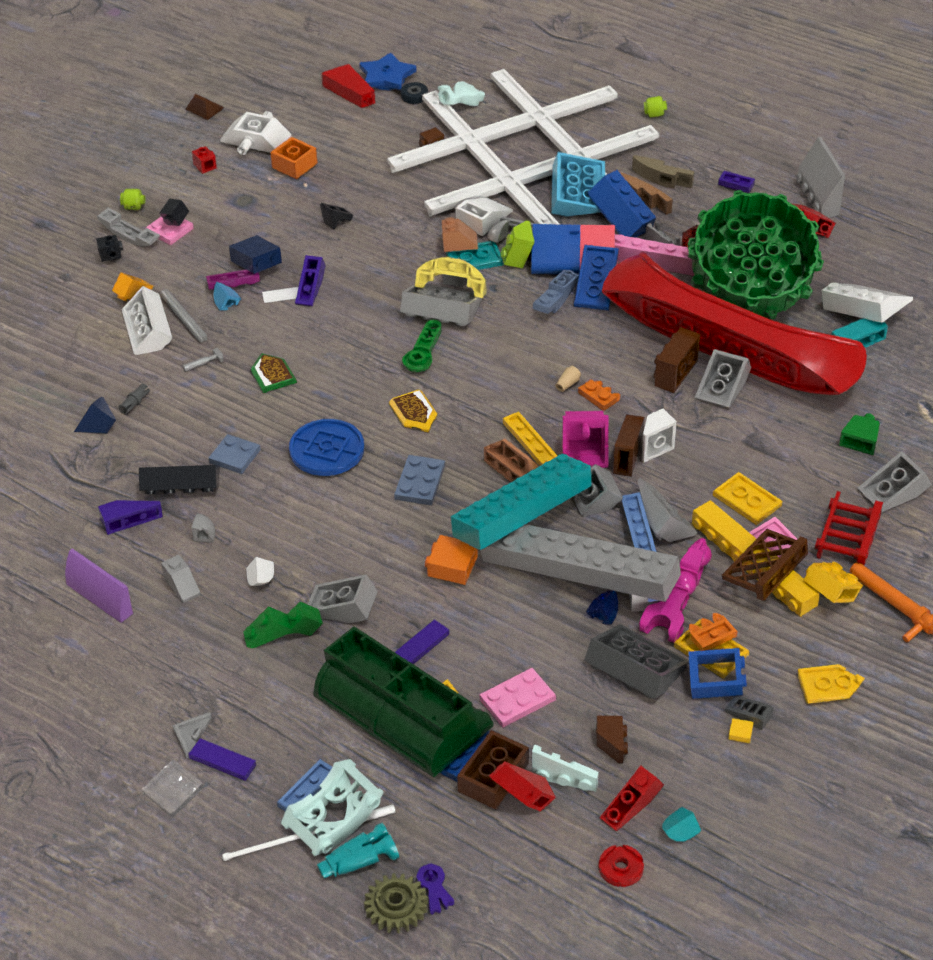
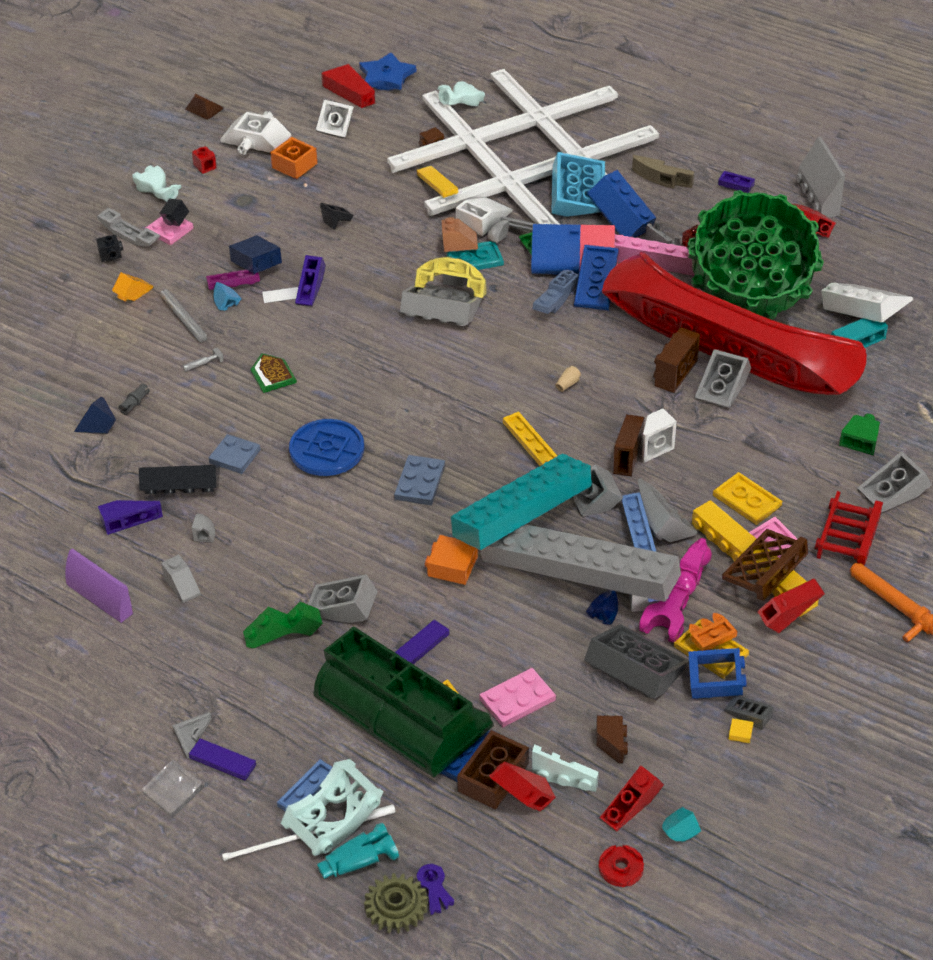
lime head [120,188,146,210] -> none
white slope [122,286,172,355] -> none
white brick [246,557,274,586] -> none
tile [389,389,437,432] -> none
black bush [401,82,428,104] -> none
green beam [402,320,442,372] -> none
nougat wedge [484,438,539,482] -> none
lime slope [501,220,535,268] -> none
dark pink piece [562,411,609,468] -> none
orange plate [578,379,620,411] -> none
medium nougat slope [620,172,673,215] -> none
lime head [644,96,667,118] -> none
yellow tile [797,664,865,703] -> none
yellow brick [803,562,863,603] -> none
none -> light aqua hips [132,165,181,201]
none -> white slope [316,100,354,138]
none -> yellow tile [417,166,458,198]
none -> red slope [757,578,825,633]

